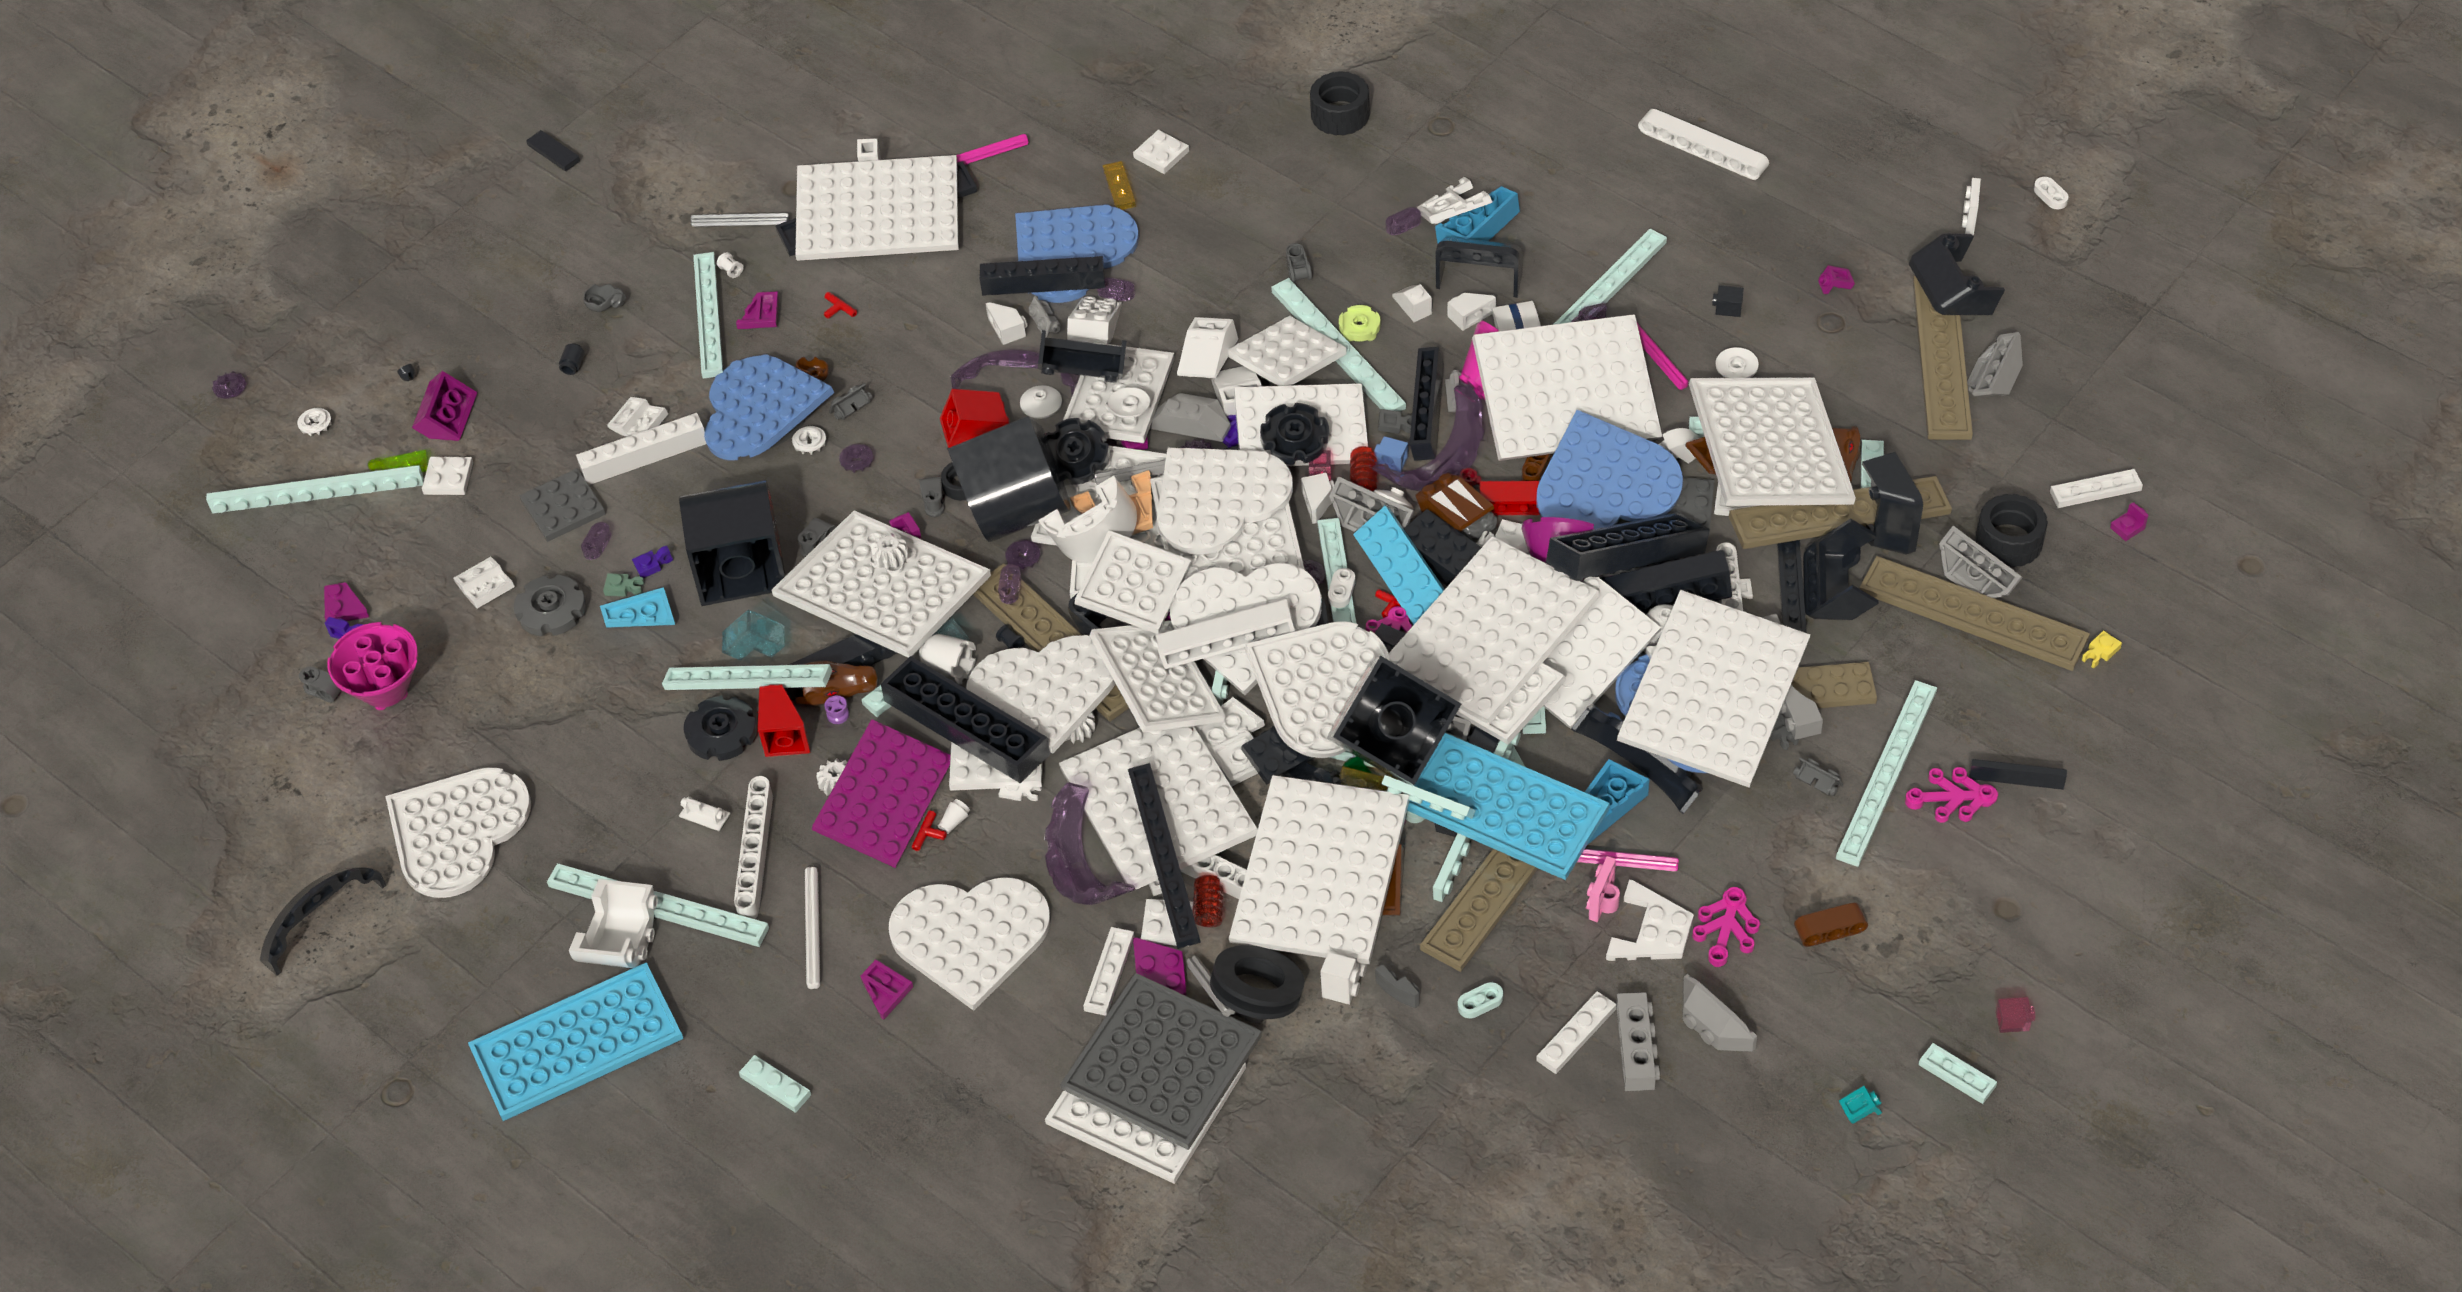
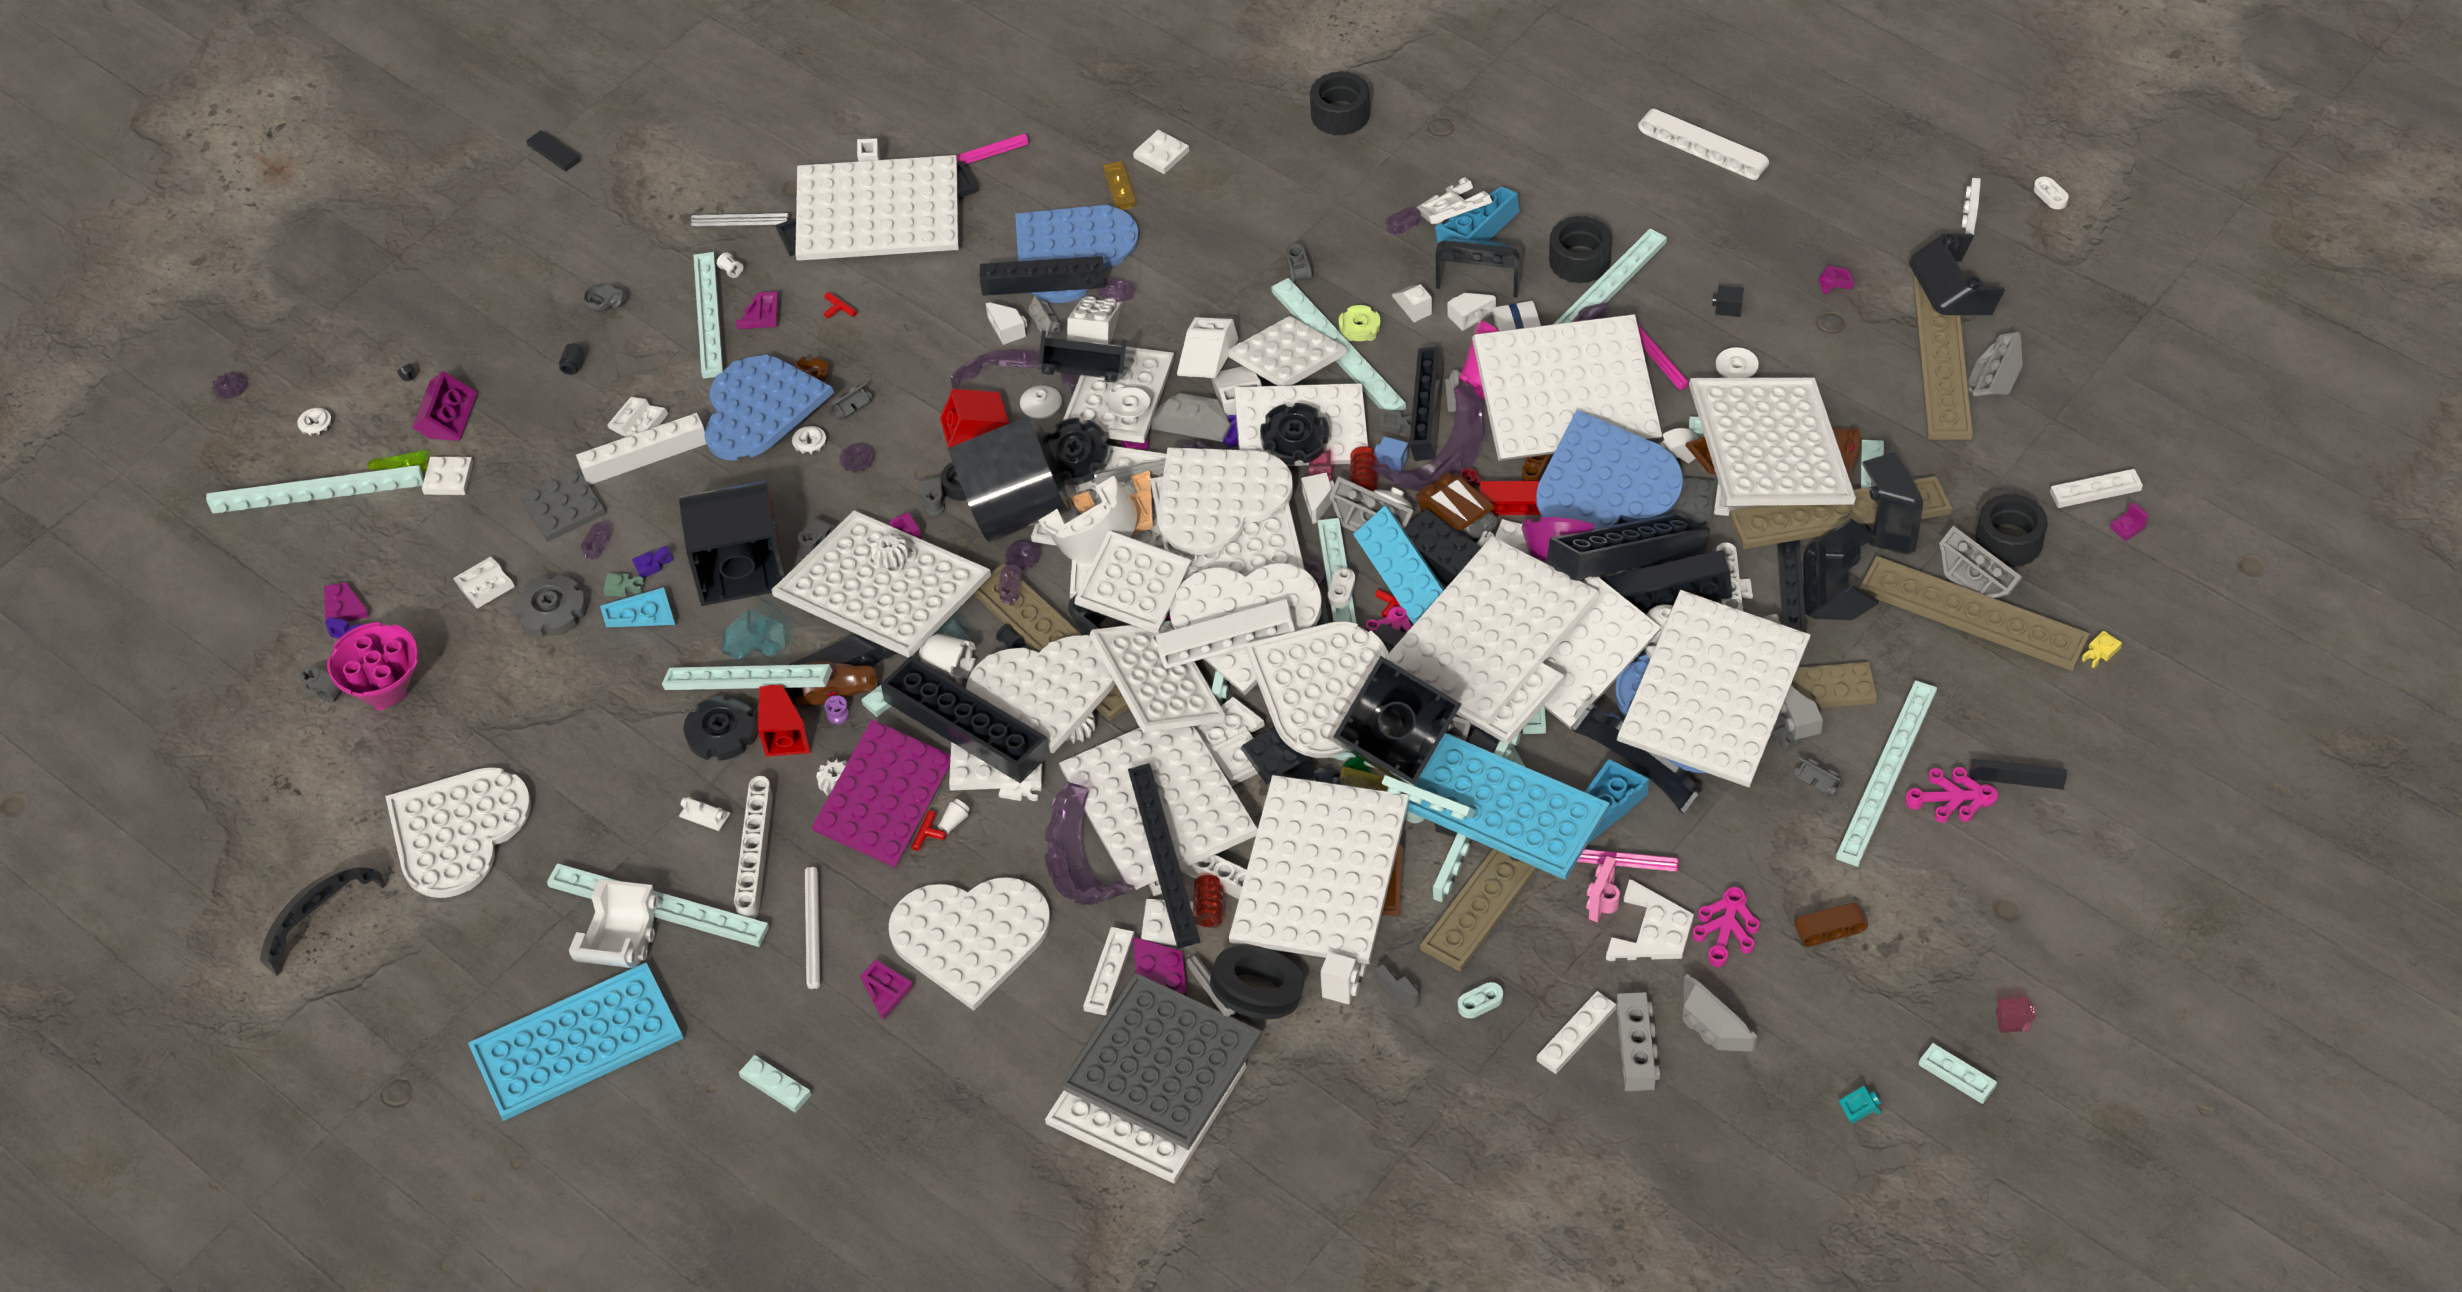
none -> black tyre [1549,216,1612,283]

